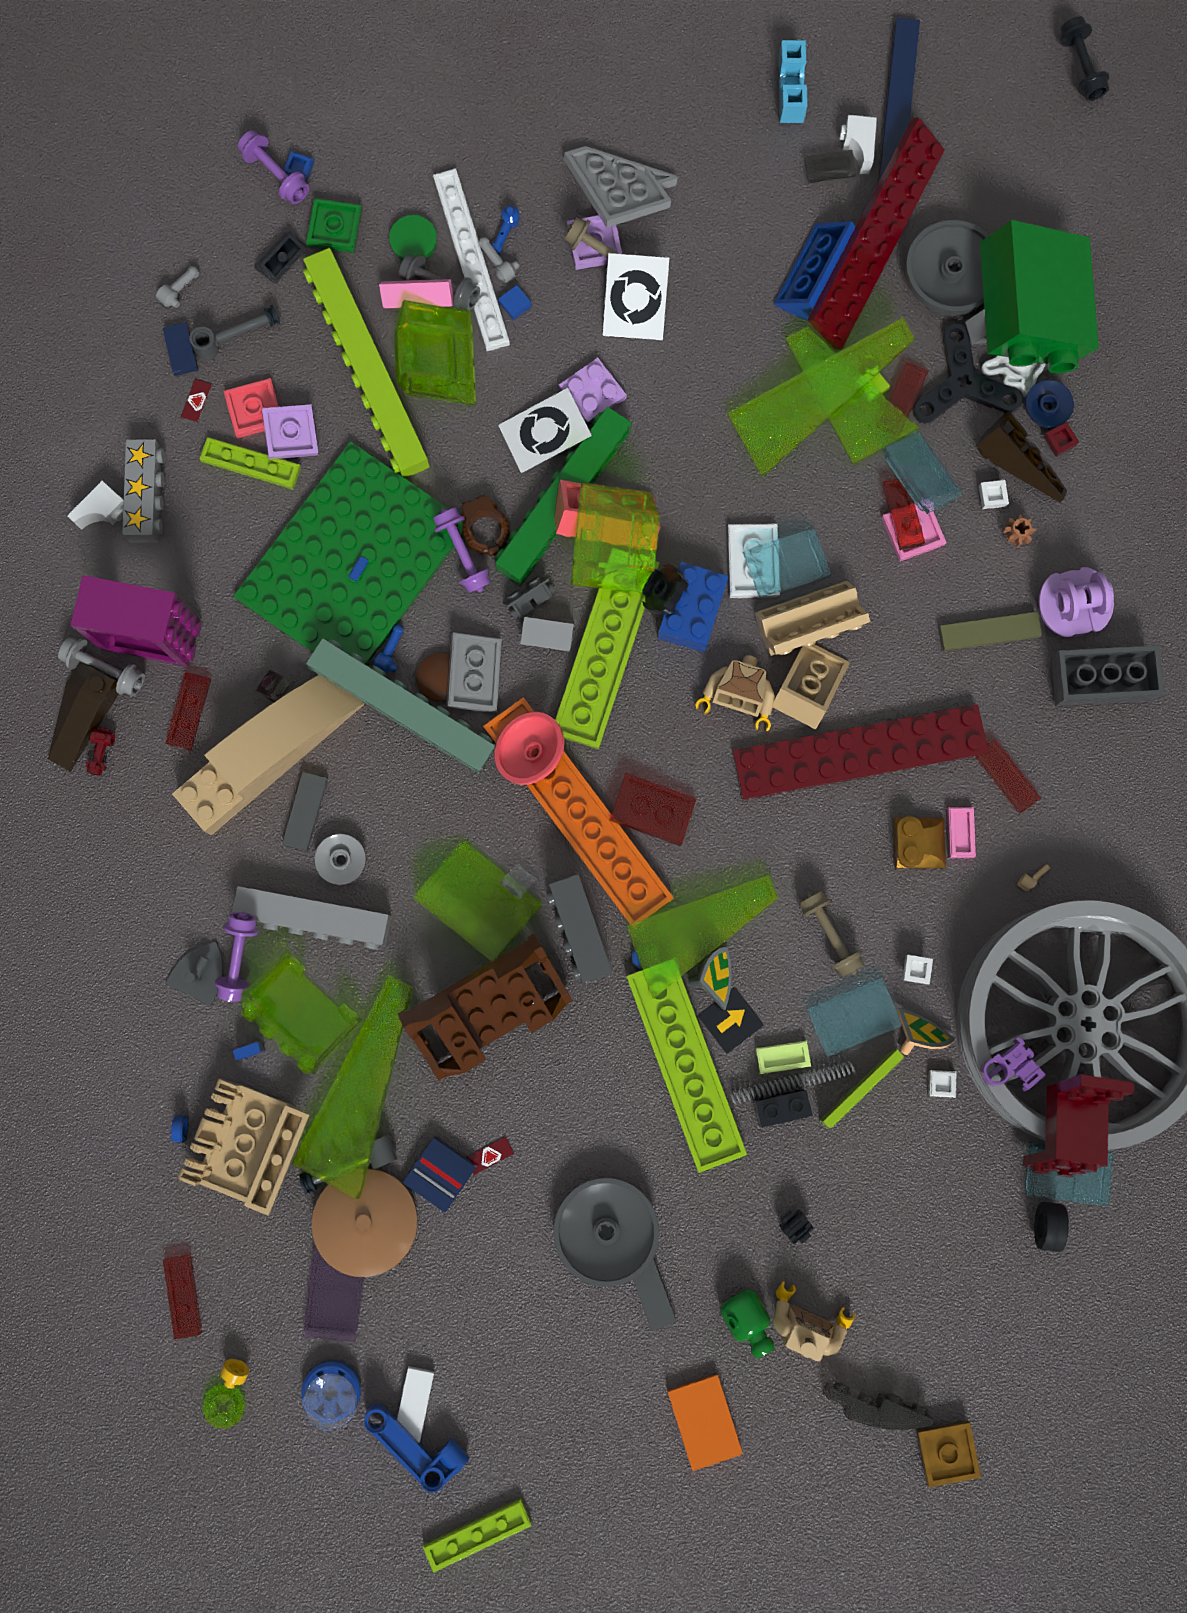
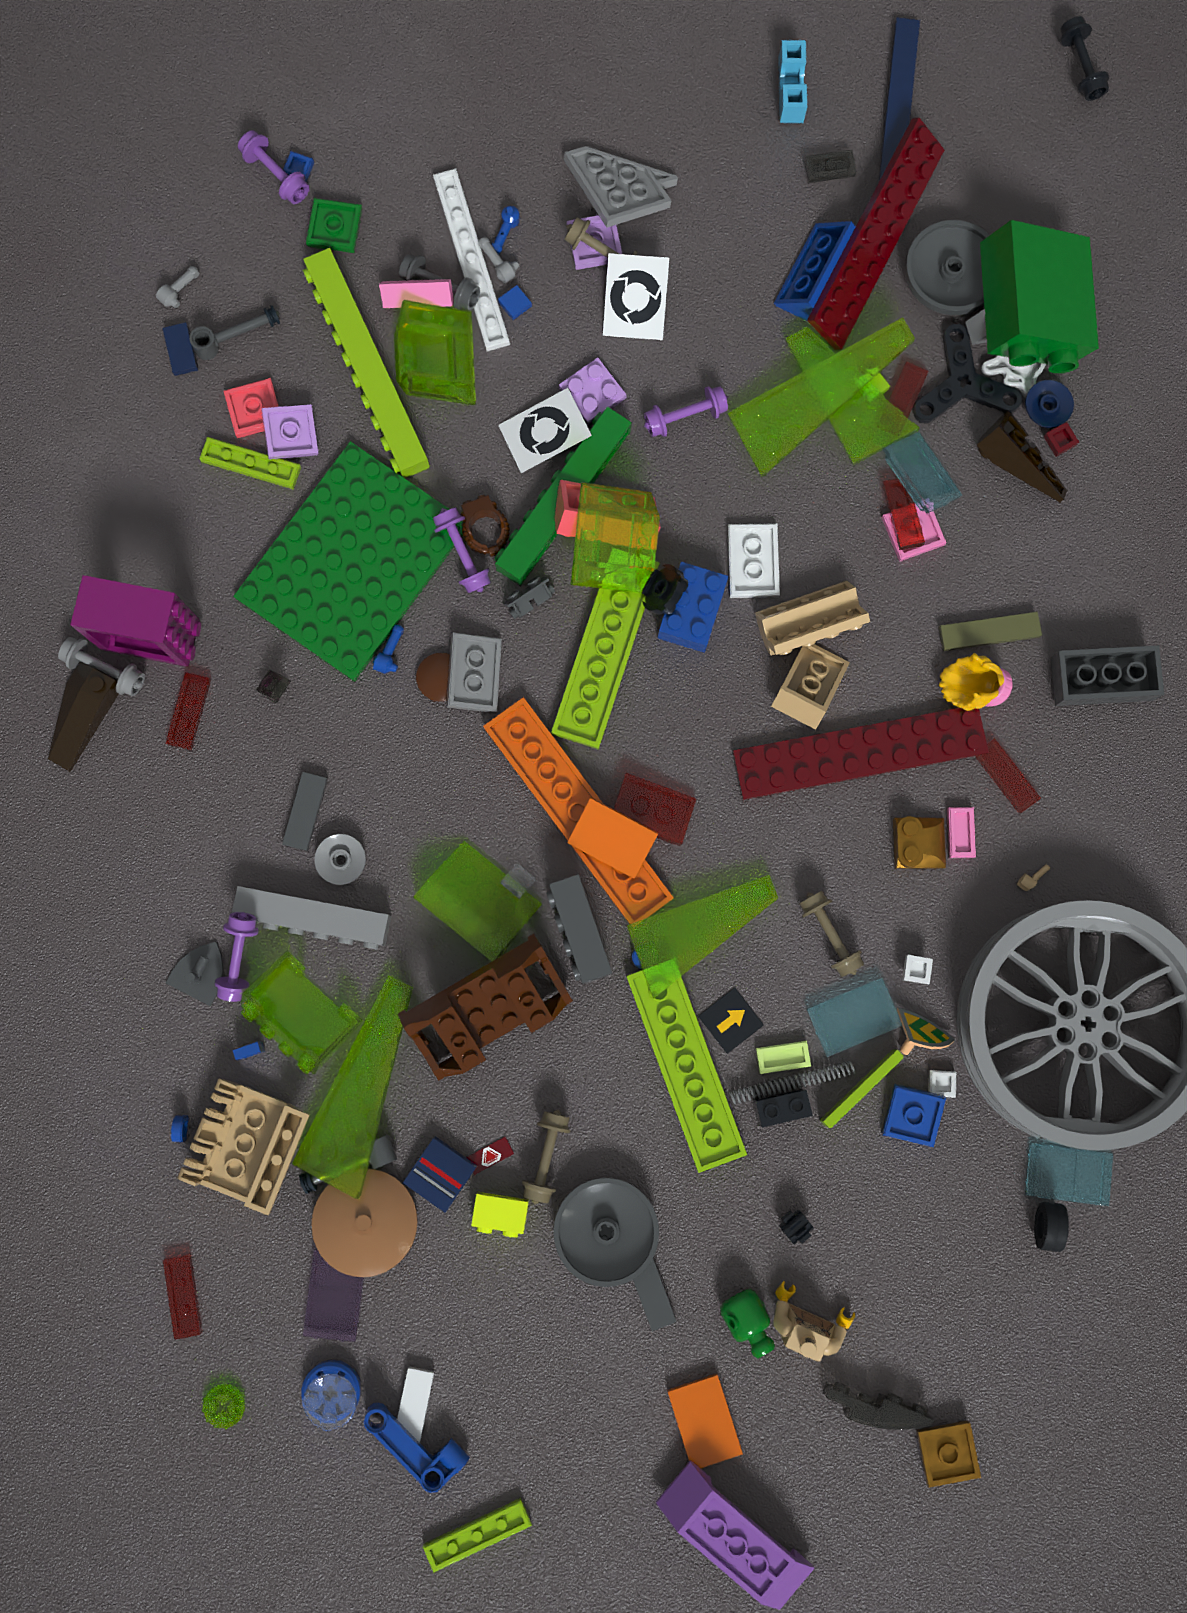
white arch [67,481,124,530] -> none
dark red bar [85,727,115,776] -> none
light grey brick [122,440,165,543] -> none
tan slope [172,675,365,836] -> none
dark red sticker [181,379,212,423] -> none
yellow tile [220,1359,250,1389] -> none
black slope [254,231,307,284] -> none
sand green brick [306,638,495,774] -> none
blue tile [349,556,368,582] -> none
green tile [389,215,437,261] -> none
coral dish [495,712,564,785] -> none
light grey hinge [520,617,575,652] -> none
shield [689,946,732,1010] -> none
tan torso [696,655,775,732] -> none
clear light blue piece [743,529,832,598] -> none
white arch [839,115,877,175] -> none
white plate [979,480,1009,509] -> none
medium lavender piece [980,1038,1045,1092] -> none
nougat gear [1002,514,1036,547] -> none
dark red bracket [1023,1074,1134,1177] -> none
lavender piece [1038,567,1114,638] -> none
none -> neon yellow brick [471,1192,529,1237]
none -> dark tan piece [522,1110,571,1205]
none -> orange tile [567,797,659,879]
none -> medium lavender piece [644,386,728,437]
none -> medium lavender slope [656,1460,814,1610]
none -> blue tile [882,1084,946,1147]
none -> yellow hair [939,653,1013,711]

